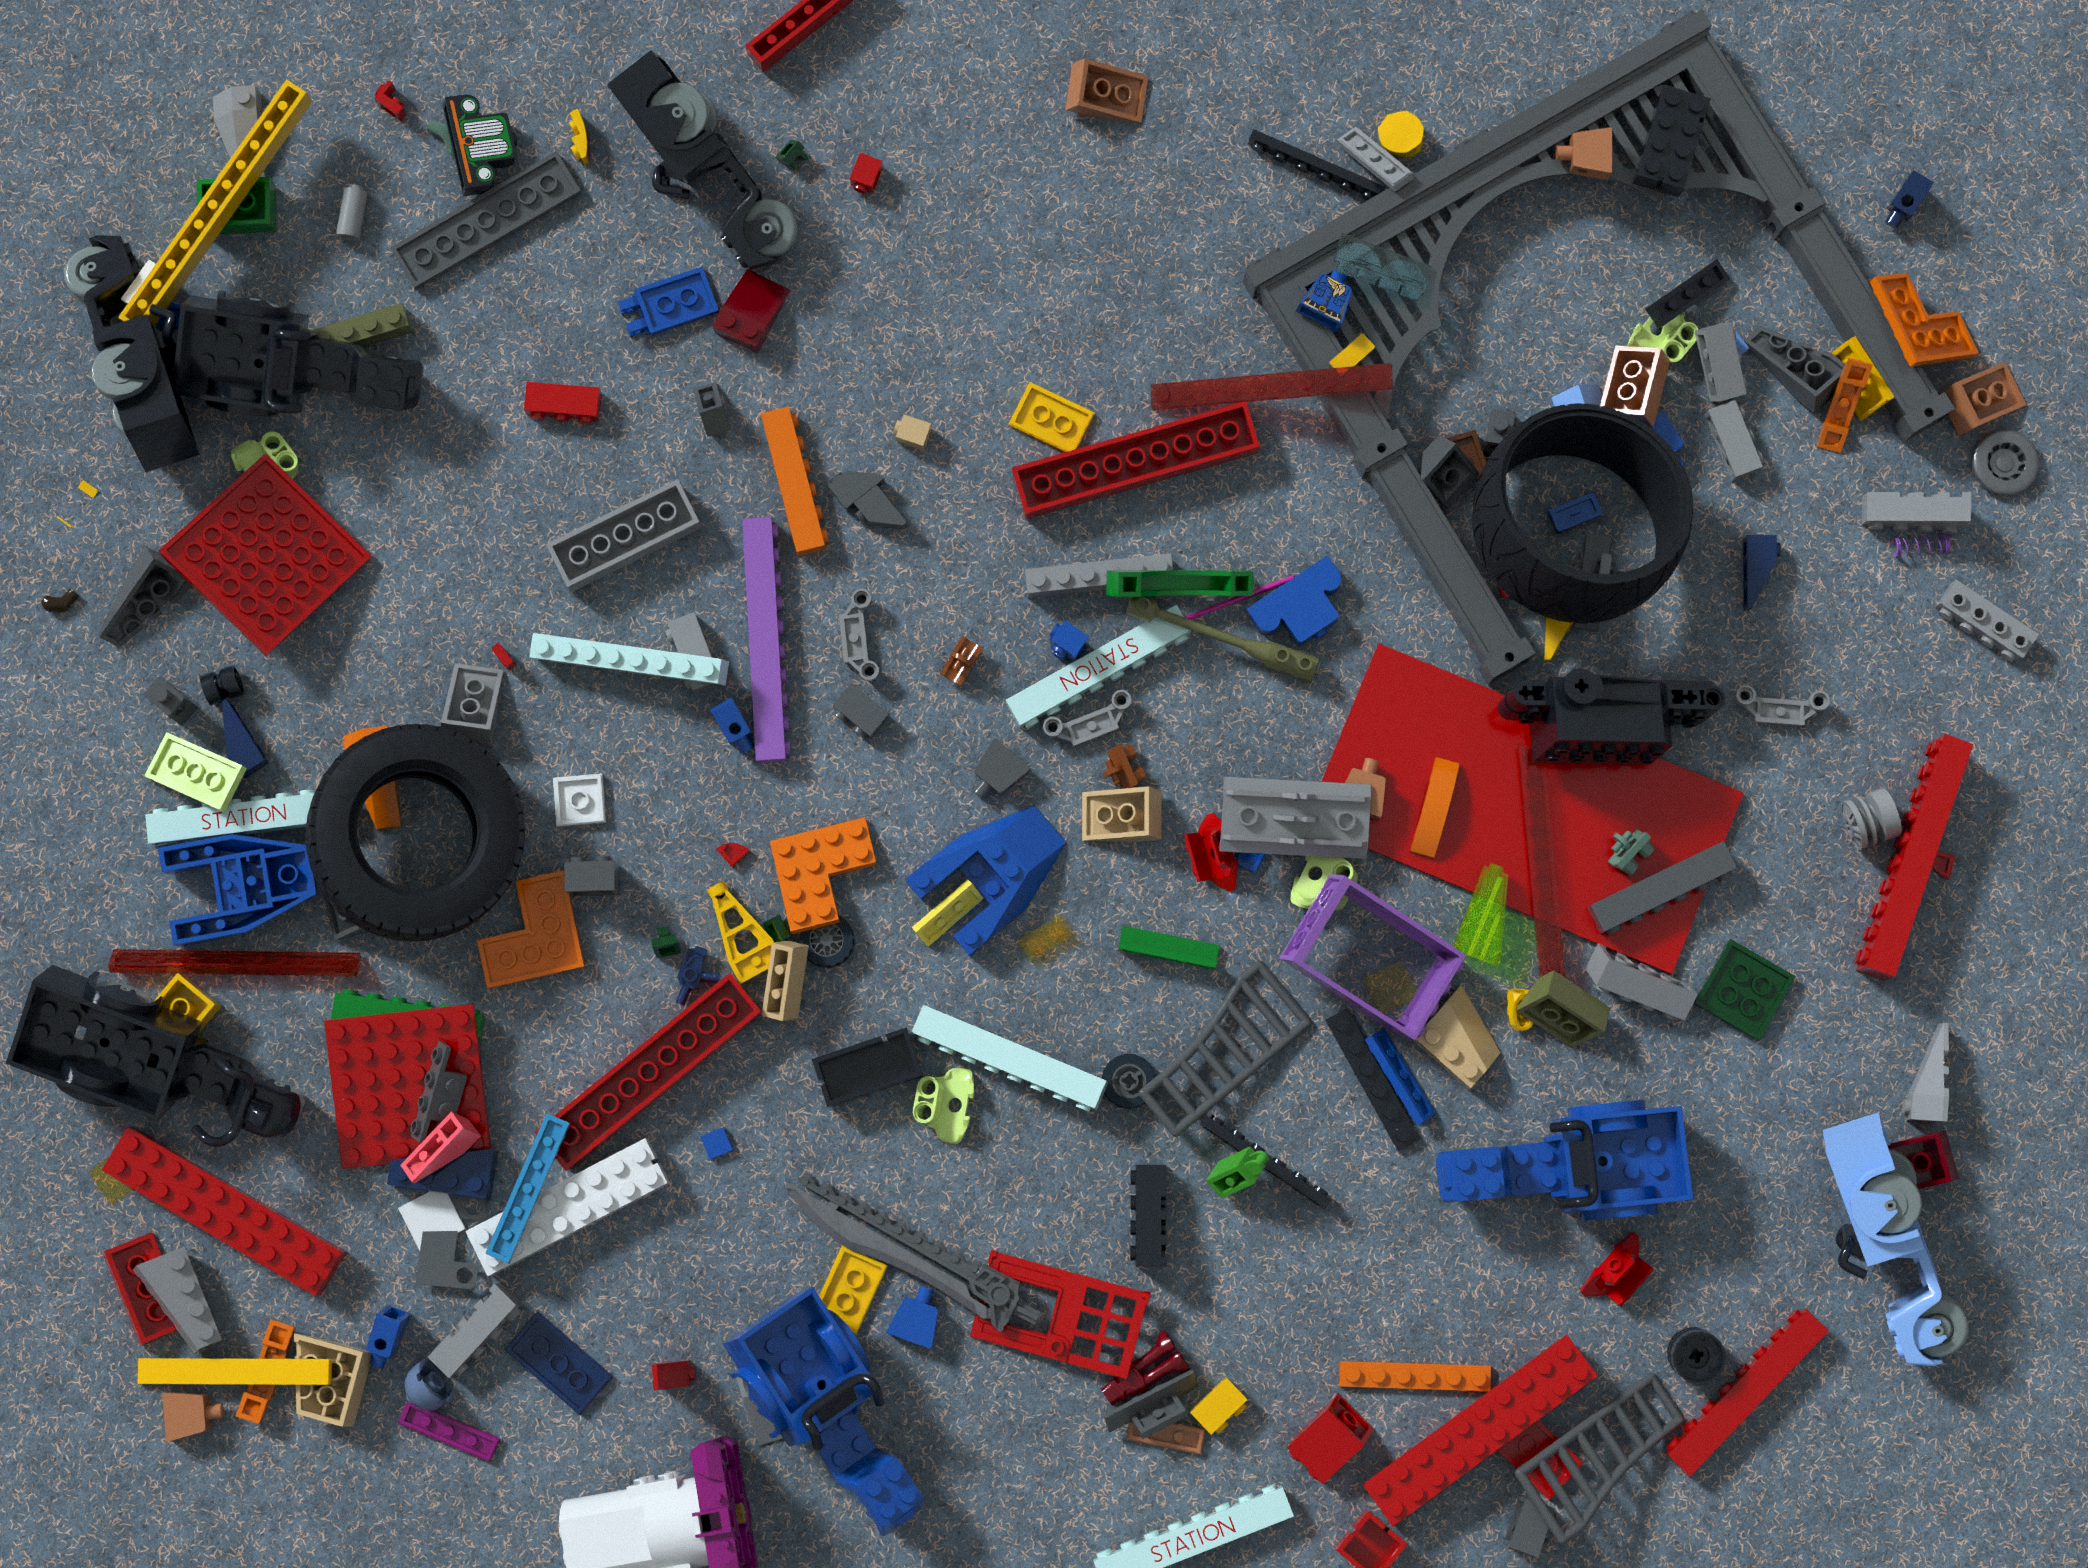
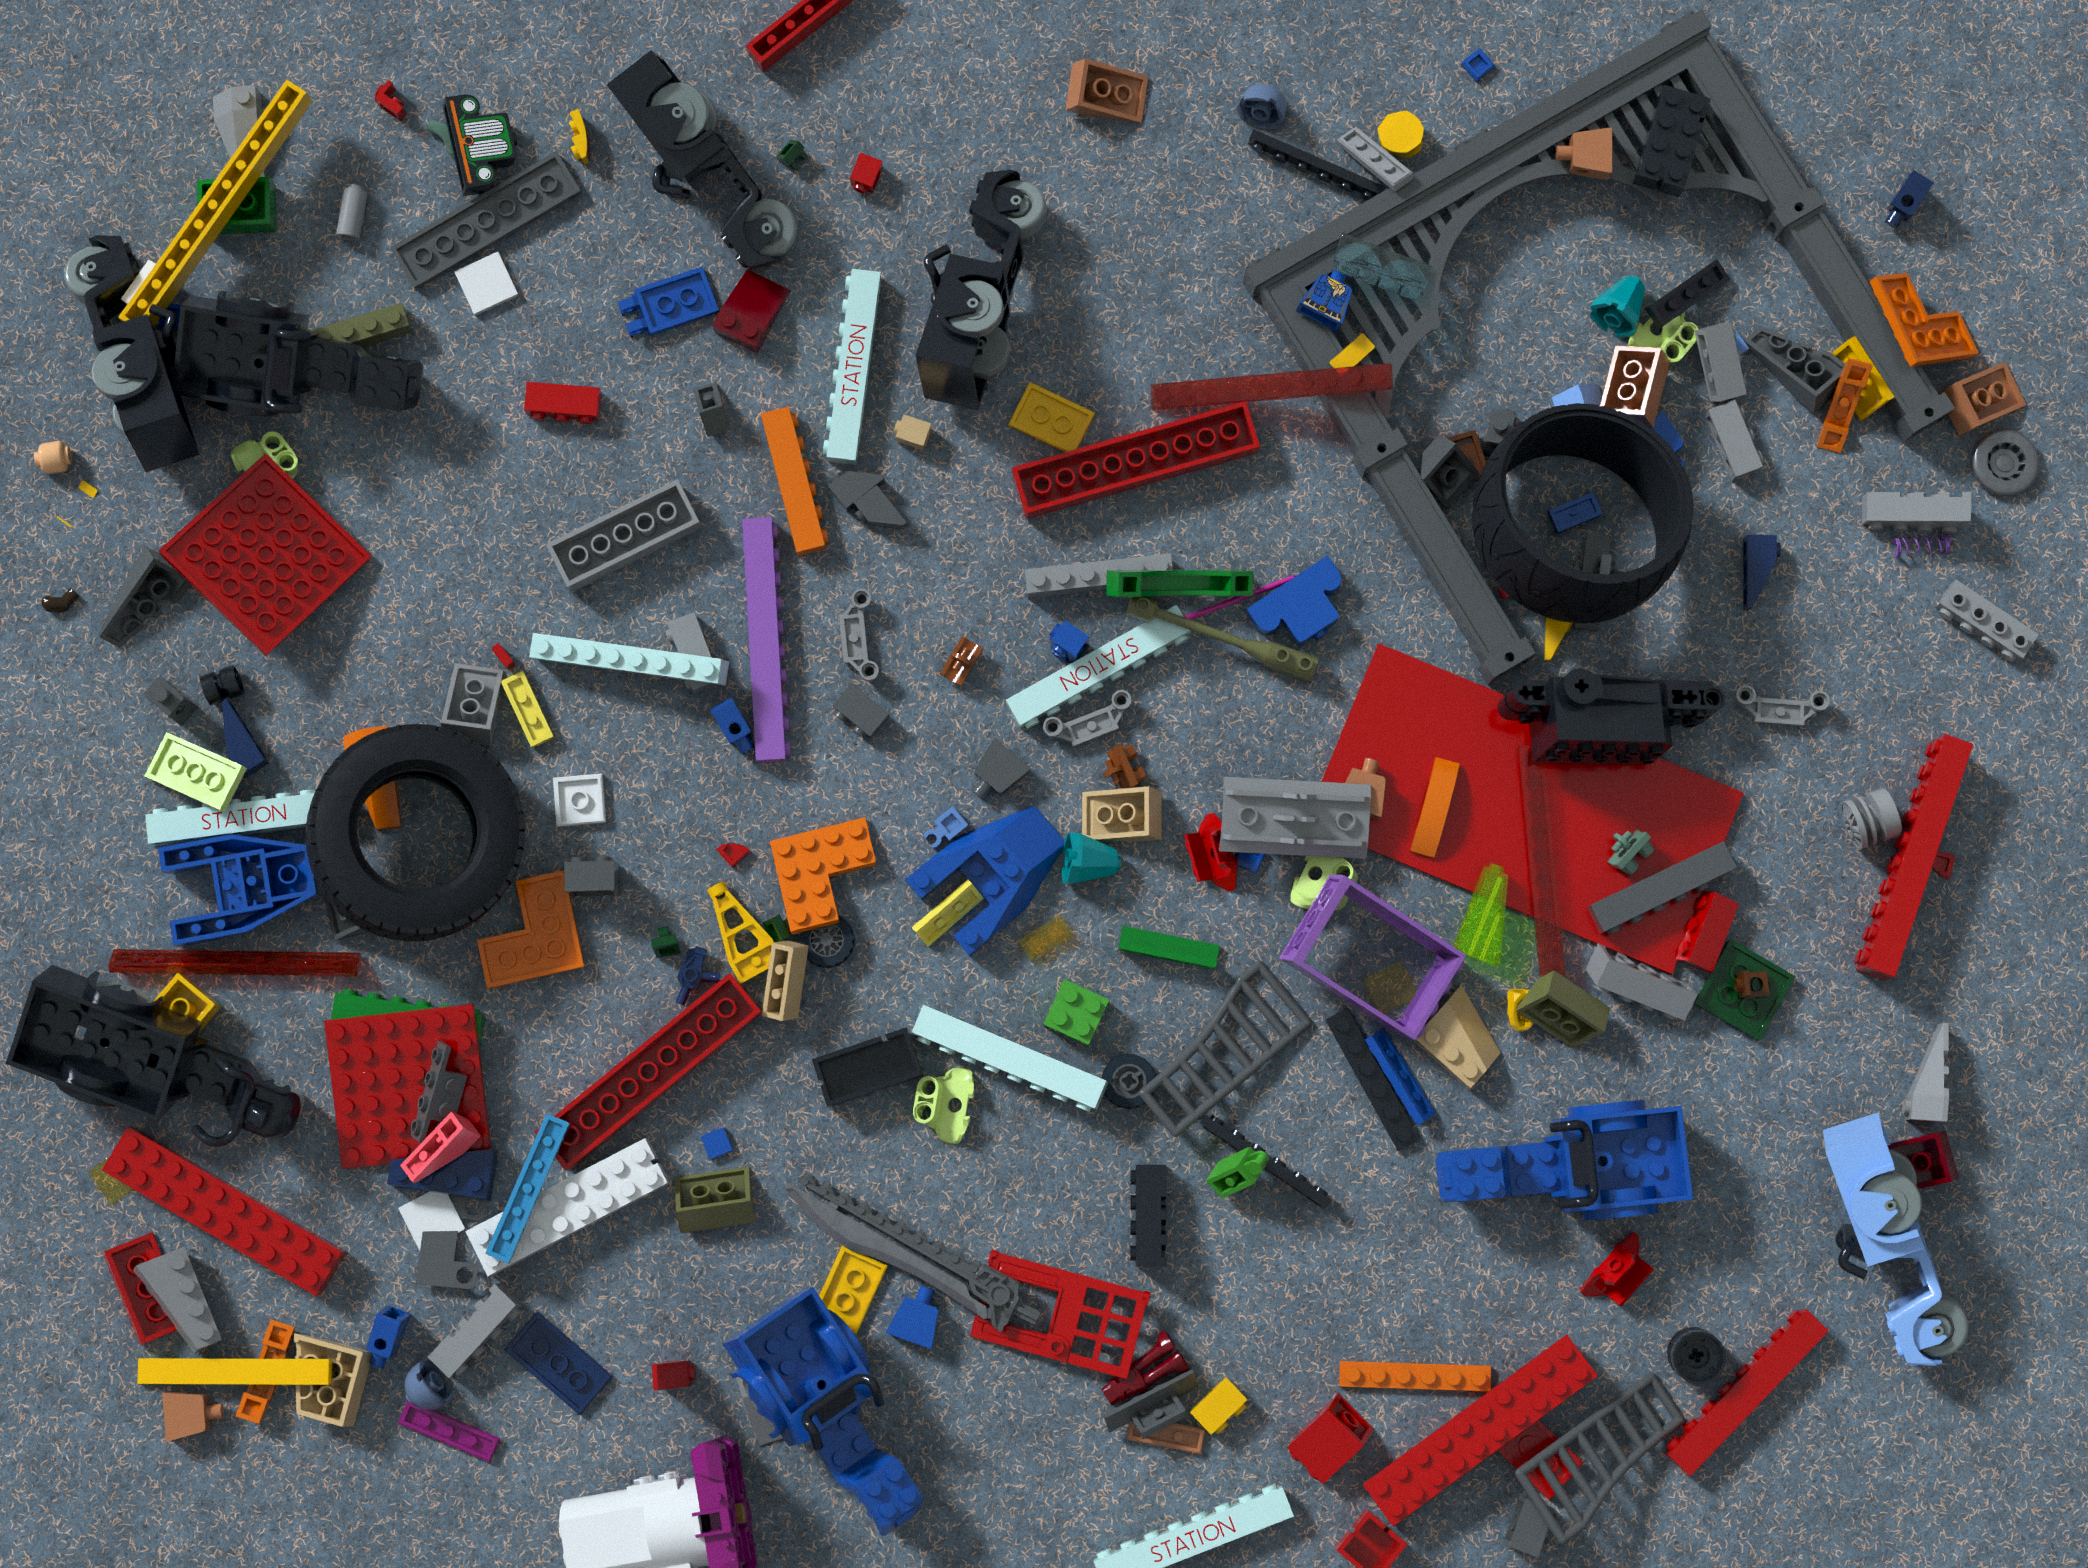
none -> light nougat head [34,441,73,474]
none -> white tile [454,252,519,316]
none -> light yellow plate [501,671,555,748]
none -> olive slope [675,1166,755,1233]
none -> light aqua brick [823,269,882,465]
none -> black piece [915,169,1047,410]
none -> medium blue plate [923,806,968,849]
none -> bright green brick [1043,979,1109,1047]
none -> teal cone [1061,832,1122,884]
none -> sand blue cylinder [1237,83,1287,131]
none -> blue tile [1461,48,1495,82]
none -> teal cone [1590,276,1645,338]
none -> red brick [1676,891,1739,972]
none -> reddish brown bracket [1735,971,1770,998]

